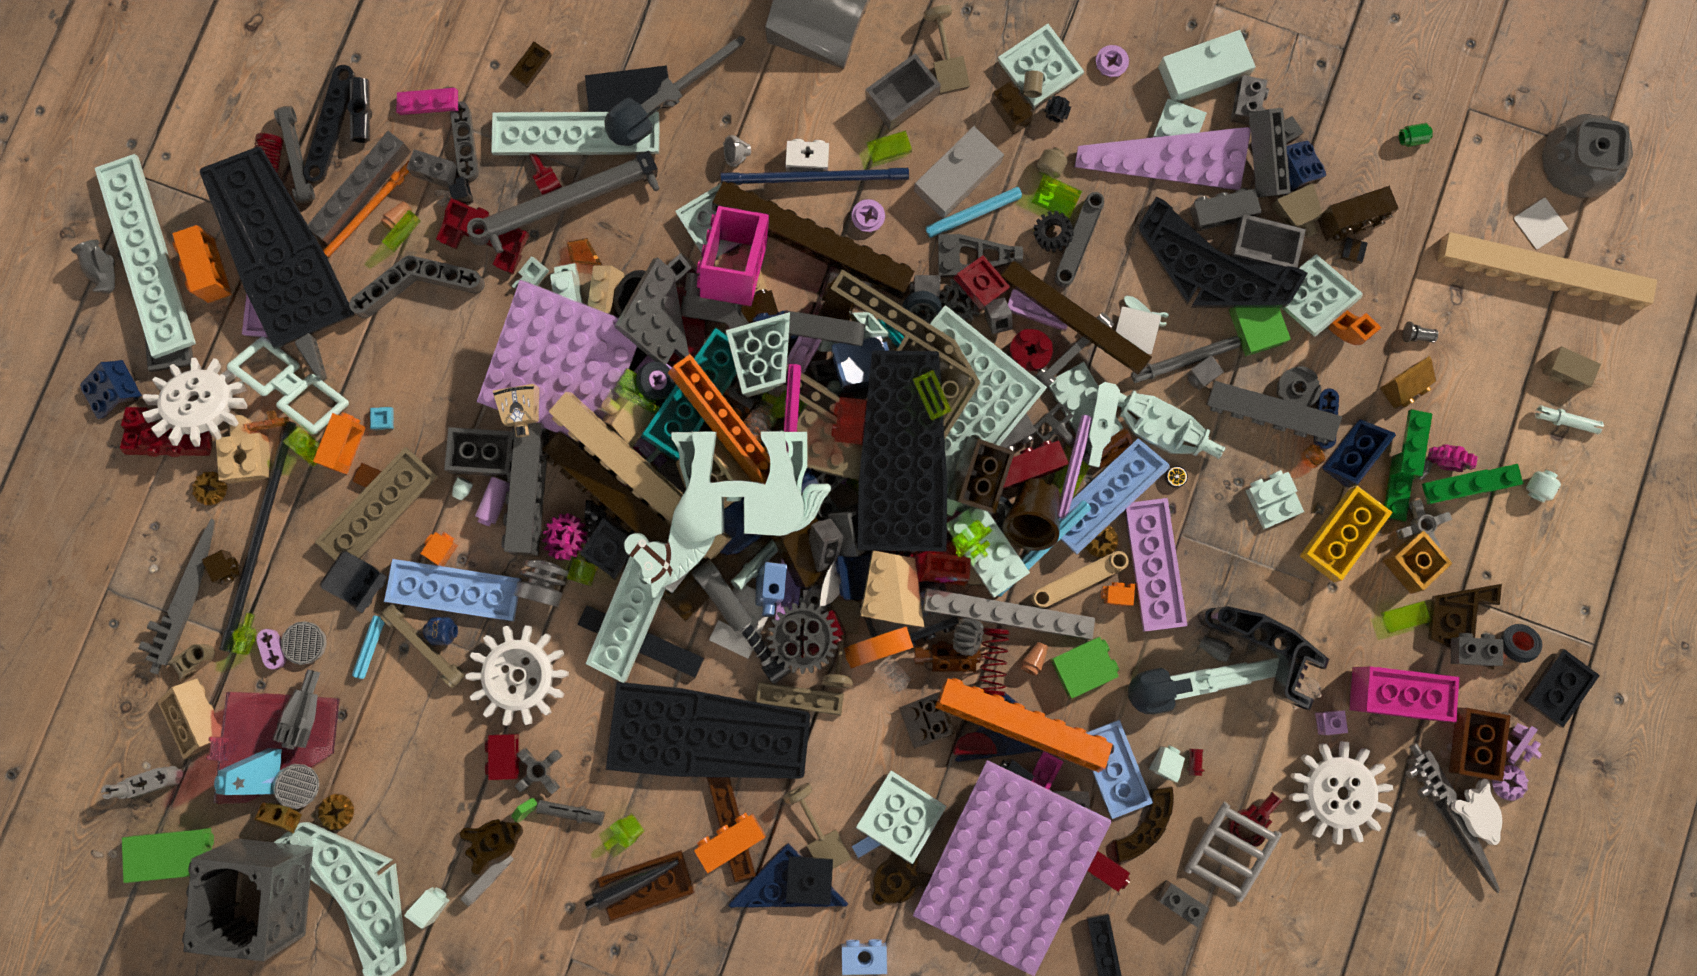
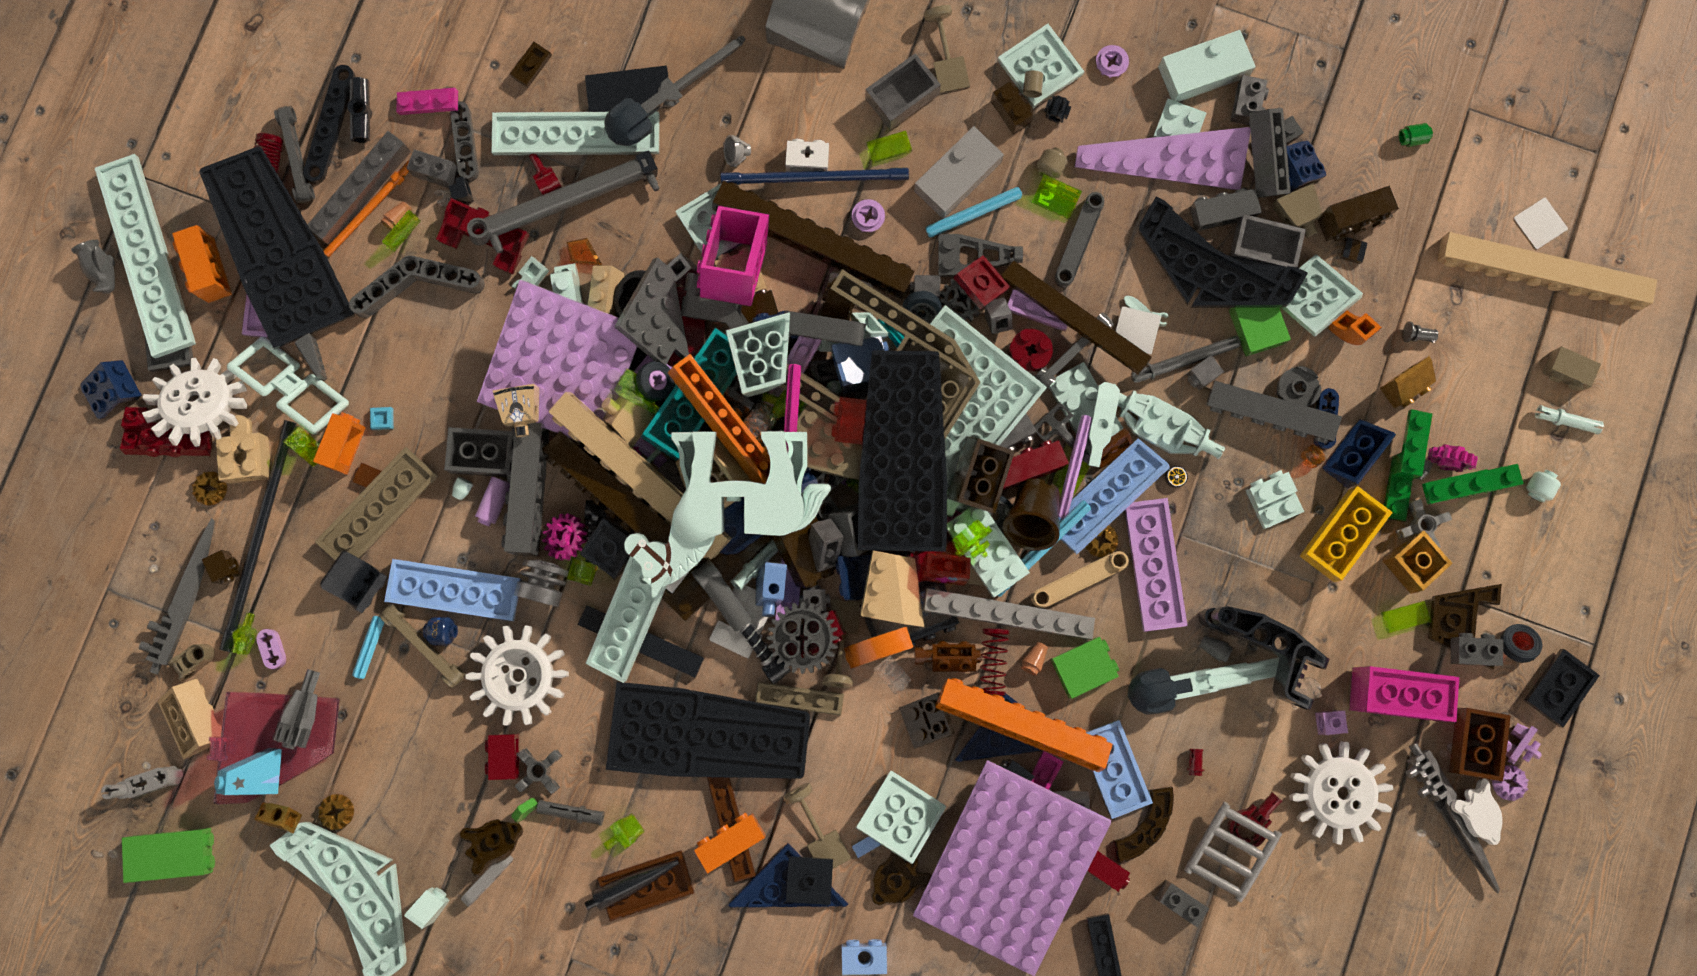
dark grey piece [182,838,313,962] -> none
clear orange piece [243,410,289,431] -> none
tile [272,763,319,809] -> none
tile [281,621,327,665] -> none
orange brick [420,532,458,567] -> none
white sticker [820,560,841,606] -> none
clear neon green tile [913,370,952,420] -> none
dark grey gear [953,617,984,656] -> none
dark red tile [953,732,997,755] -> none
black tyre [1033,211,1074,253] -> none
orange brick [1101,582,1135,607] -> none
light aqua slope [1149,745,1185,783] -> none
dark grey rock [1542,114,1633,198] -> none

